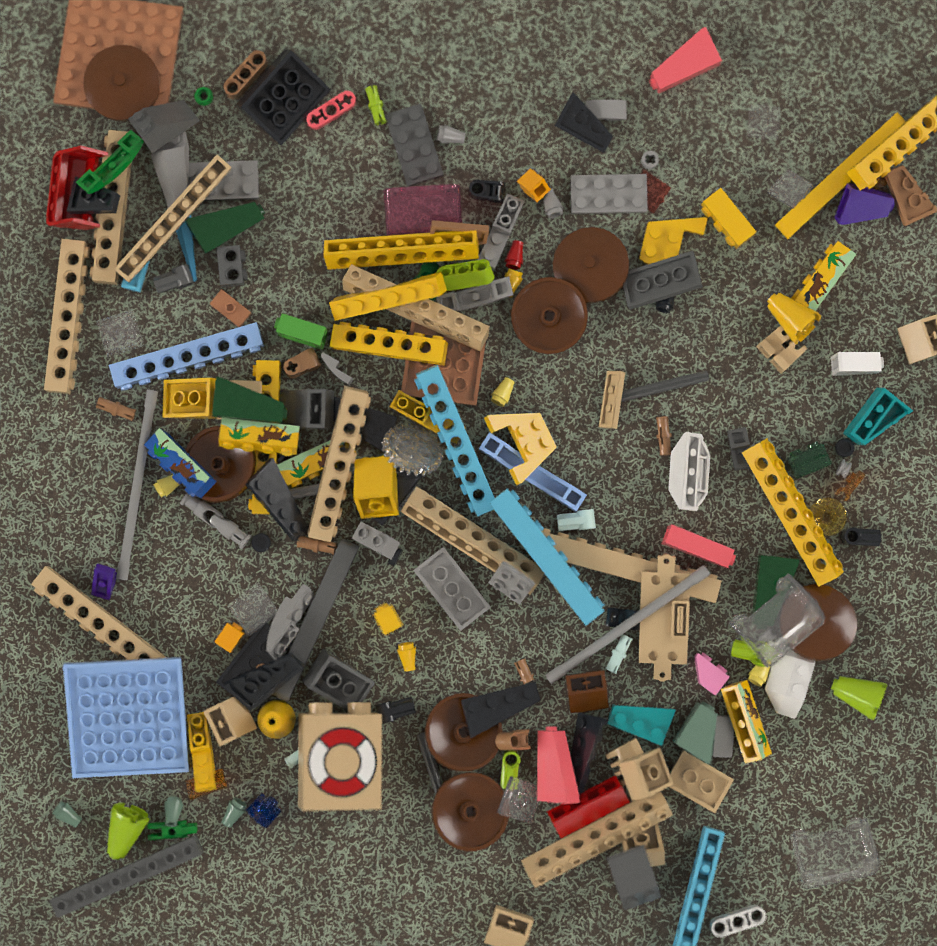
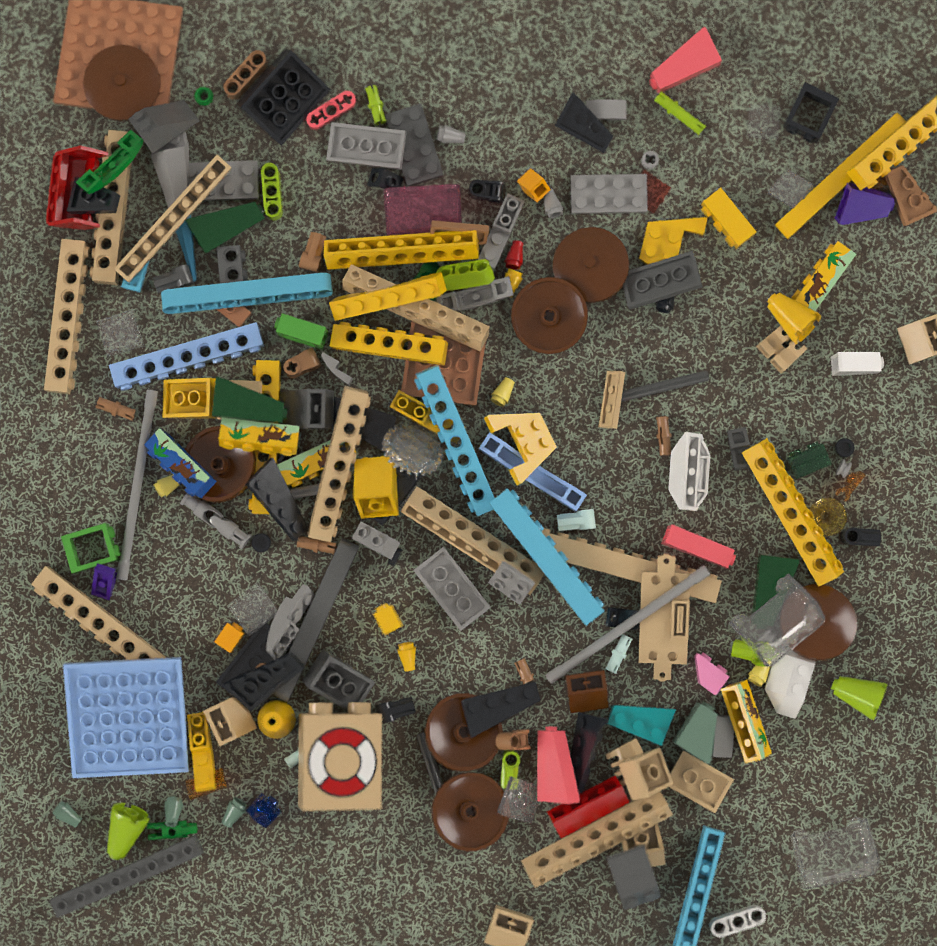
teal wedge [843,388,913,445] -> none
none -> bright green window [61,523,121,574]
none -> medium azure beam [161,273,333,314]
none -> lime beam [261,163,283,221]
none -> medium nougat piece [299,232,327,273]
none -> light grey plate [326,122,407,170]
none -> black bracket [367,168,403,195]
none -> lime pin [654,91,706,136]
none -> black window [783,82,839,143]

